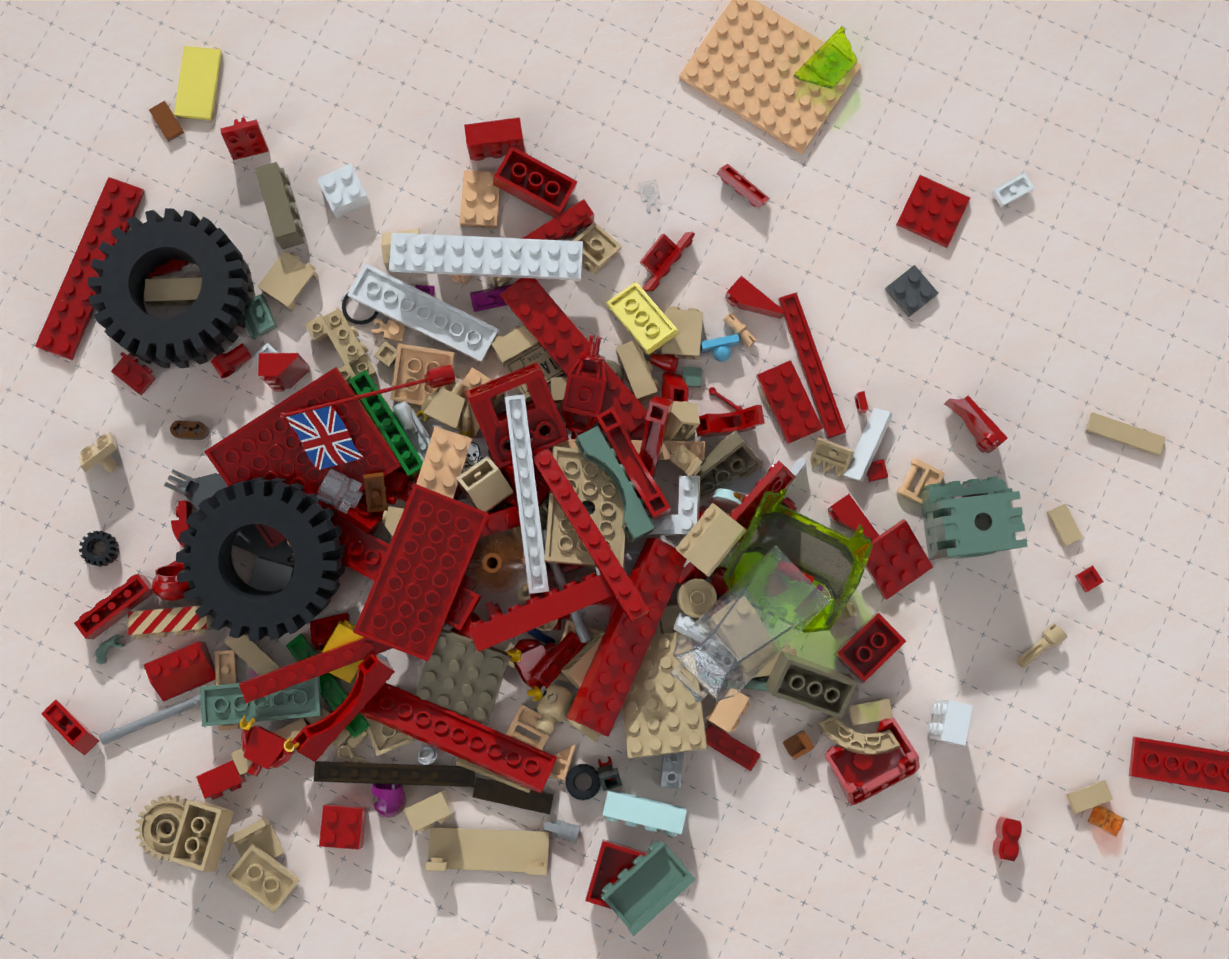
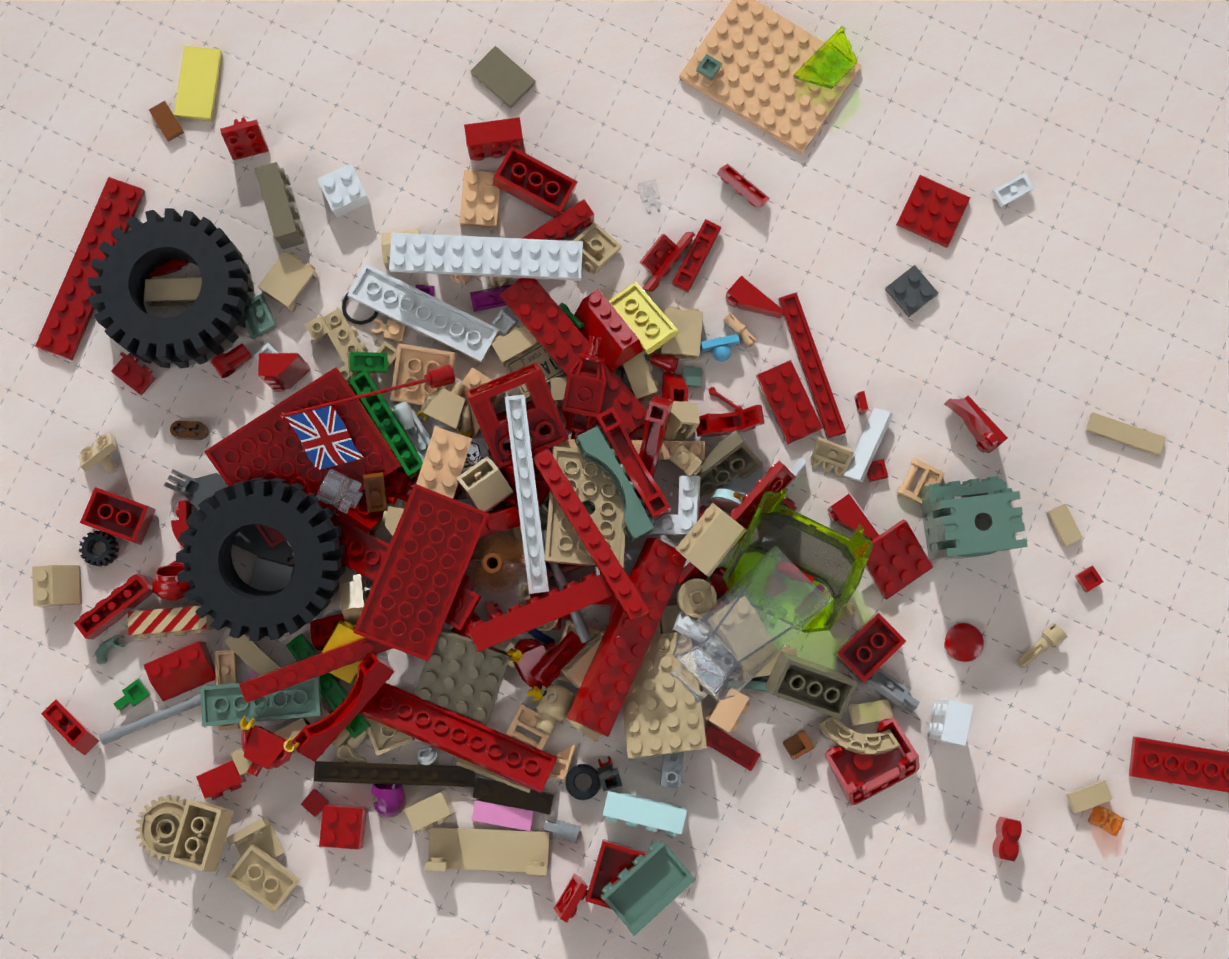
none -> tan slope [32,565,81,608]
none -> red brick [80,487,156,545]
none -> green plate [113,679,151,711]
none -> red tile [300,788,330,817]
none -> tan plate [339,574,372,625]
none -> green plate [348,352,388,373]
none -> dark tan tile [470,46,536,108]
none -> bright pink tile [472,800,534,831]
none -> white tile [490,310,517,336]
none -> red plate [553,873,588,923]
none -> green bar [558,302,584,329]
none -> red slope [574,289,643,372]
none -> red plate [671,219,722,293]
none -> sand green plate [696,54,722,81]
none -> light grey hinge [867,668,920,713]
none -> red dish [944,623,984,662]

